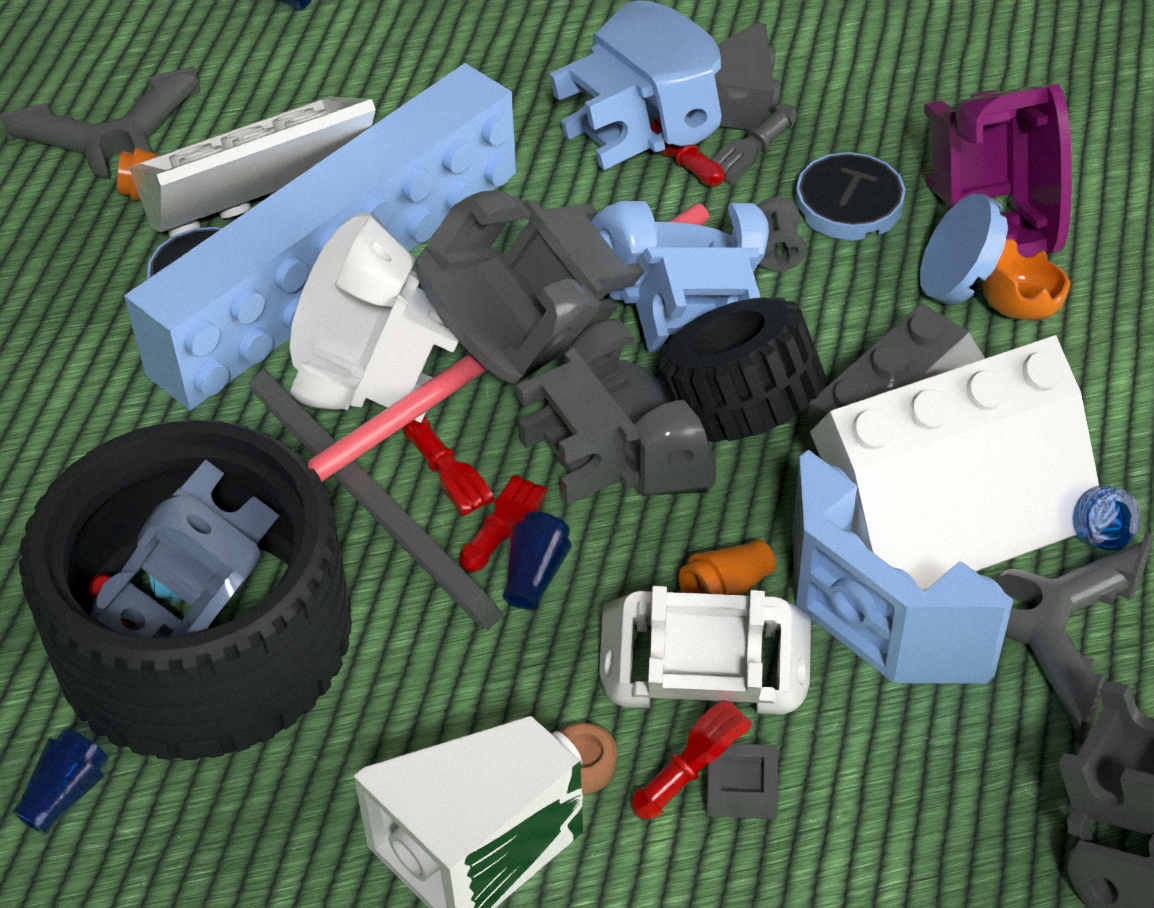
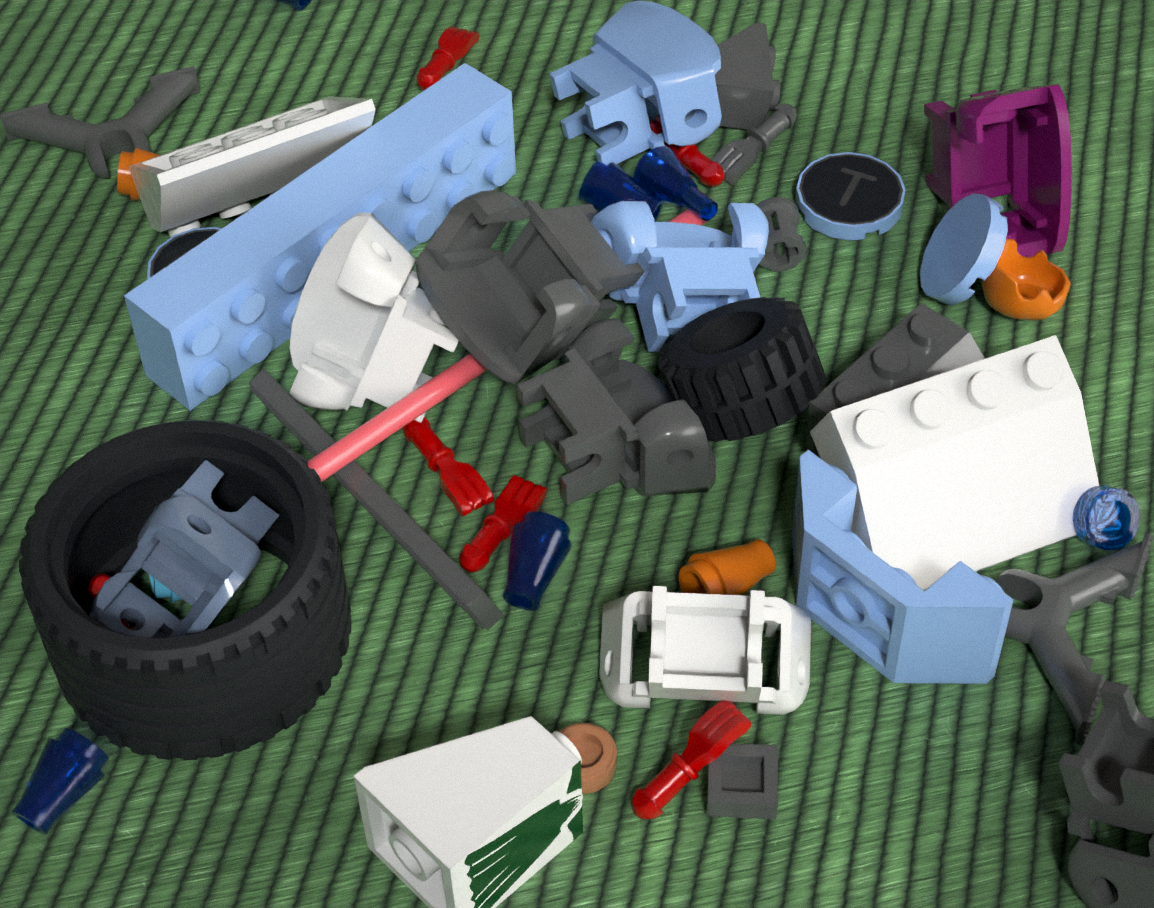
none -> red piece [416,26,479,91]
none -> clear blue cone [579,161,664,221]
none -> clear blue cone [633,146,718,221]

